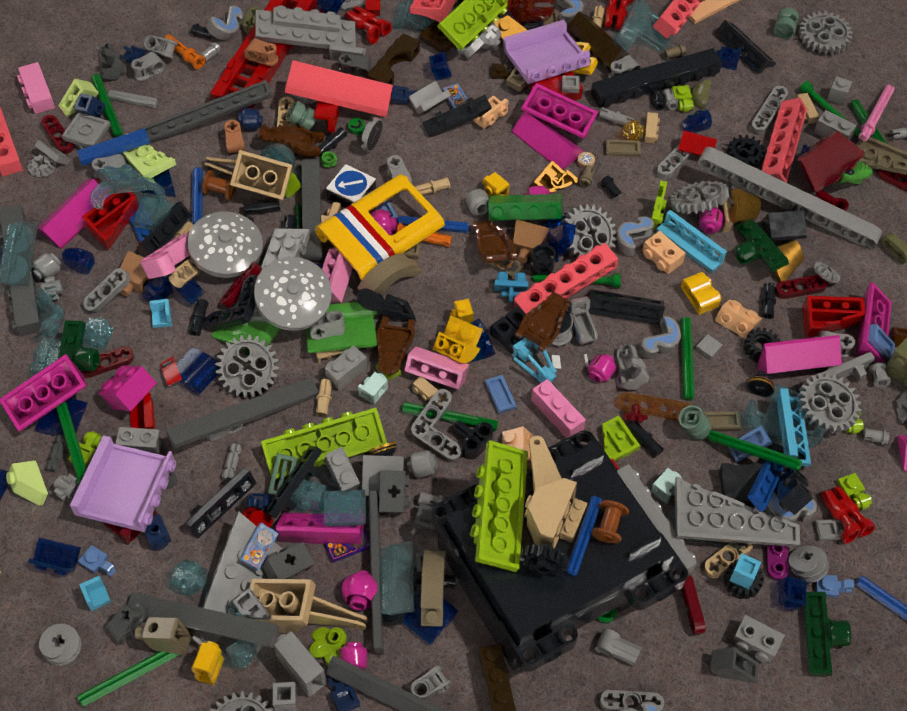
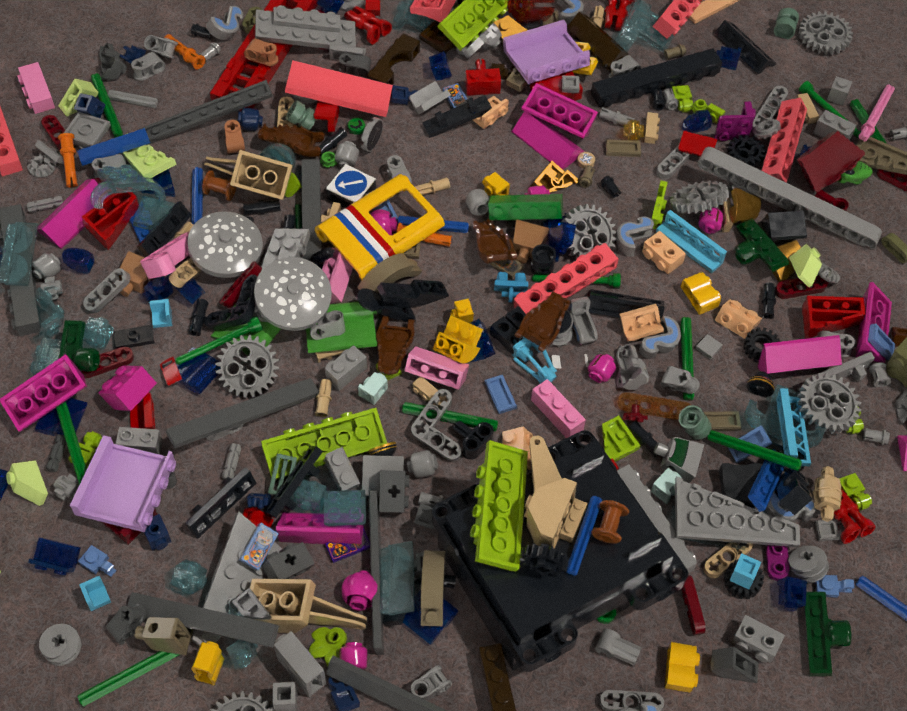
olive brick [691,80,712,111] -> none
none -> light grey axle [27,196,63,213]
none -> orange pin [58,133,78,188]
none -> black plate [113,325,155,349]
none -> green piece [175,316,263,365]
none -> black axle [311,247,335,264]
none -> light grey head [335,141,359,168]
none -> black slope [377,280,449,308]
none -> red brick [465,59,501,96]
none -> light nougat bracket [620,304,664,341]
none -> light grey torso [654,437,704,483]
none -> light grey piece [660,366,700,394]
none -> yellow brick [664,642,700,693]
none -> lime plate [692,99,726,124]
none -> magenta bracket [714,101,756,141]
none -> light grey gear [753,119,781,139]
none -> yellowish green slope [789,244,822,288]
none -> tan piece [813,466,842,522]

